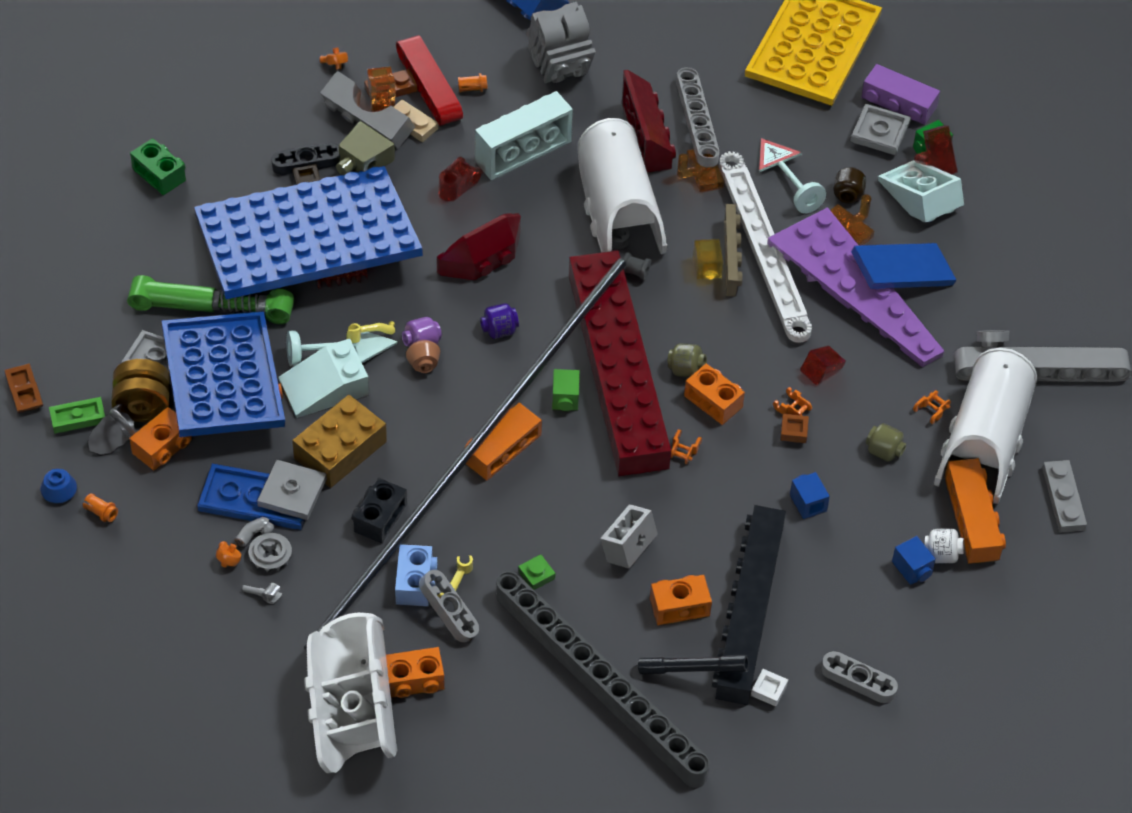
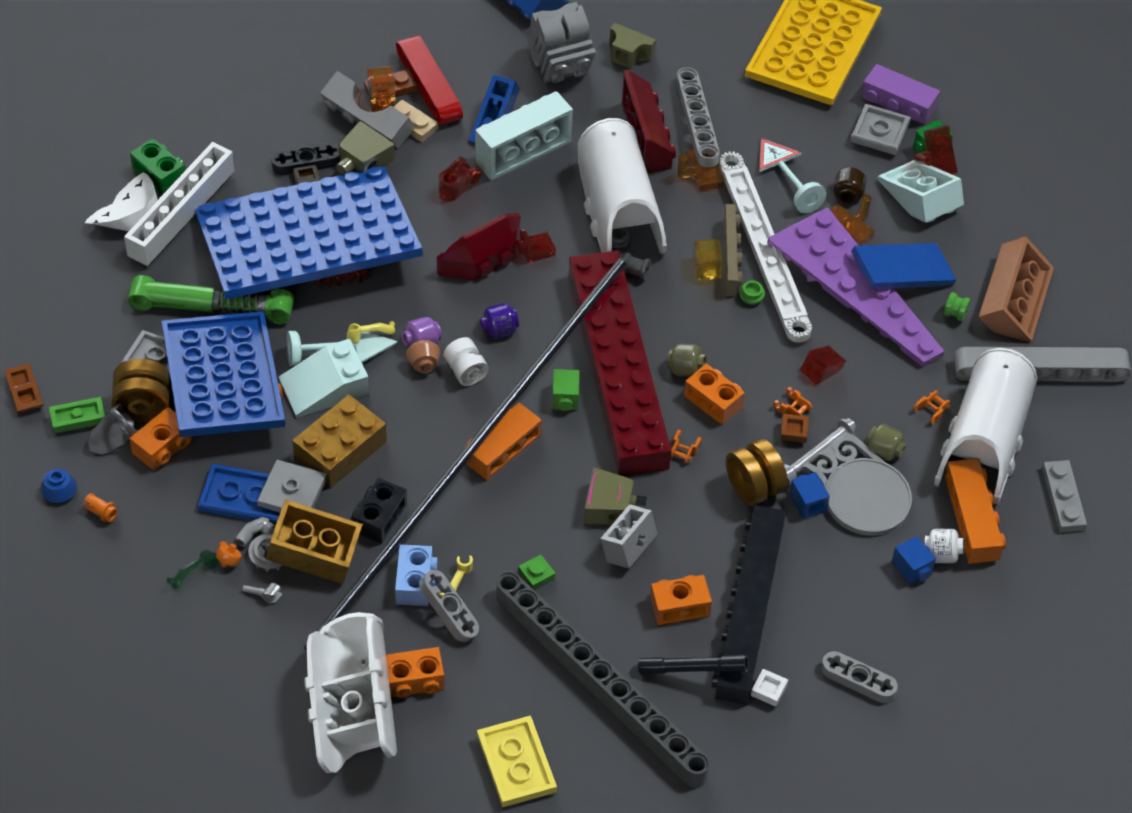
orange piece [319,47,348,69] -> none
orange pin [458,73,488,93] -> none
light grey plate [977,330,1009,347] -> none
none -> white piece [85,172,158,231]
none -> white brick [124,142,234,266]
none -> clear green piece [166,550,220,588]
none -> pearl gold brick [265,499,362,584]
none -> white wheel [443,337,489,386]
none -> blue slope [469,74,520,143]
none -> light yellow plate [477,715,557,807]
none -> clear red bracket [517,229,556,263]
none -> olive torso [584,468,648,525]
none -> olive brick [609,23,656,69]
none -> pearl gold wheel [725,438,788,506]
none -> bright green plate [740,281,765,304]
none -> light grey piece [784,418,912,536]
none -> bright green wheel [943,292,971,322]
none -> nougat slope [979,236,1054,342]

